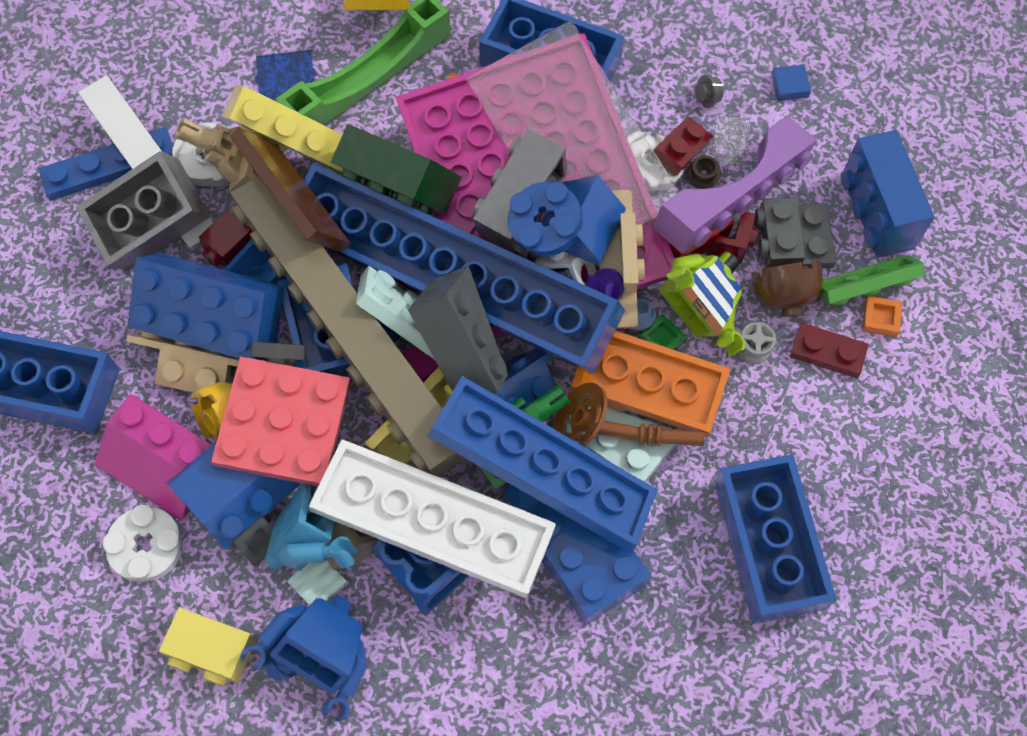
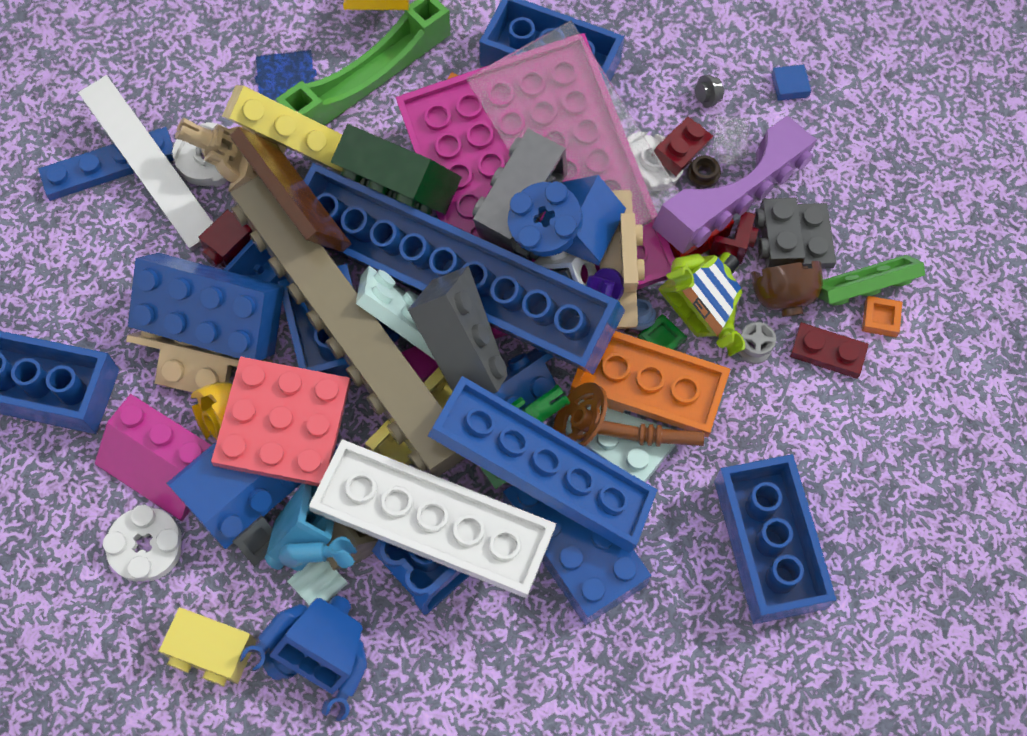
flat silver brick [76,151,211,270] -> none
dark grey plate [252,342,305,366] -> none
blue brick [841,130,935,258] -> none

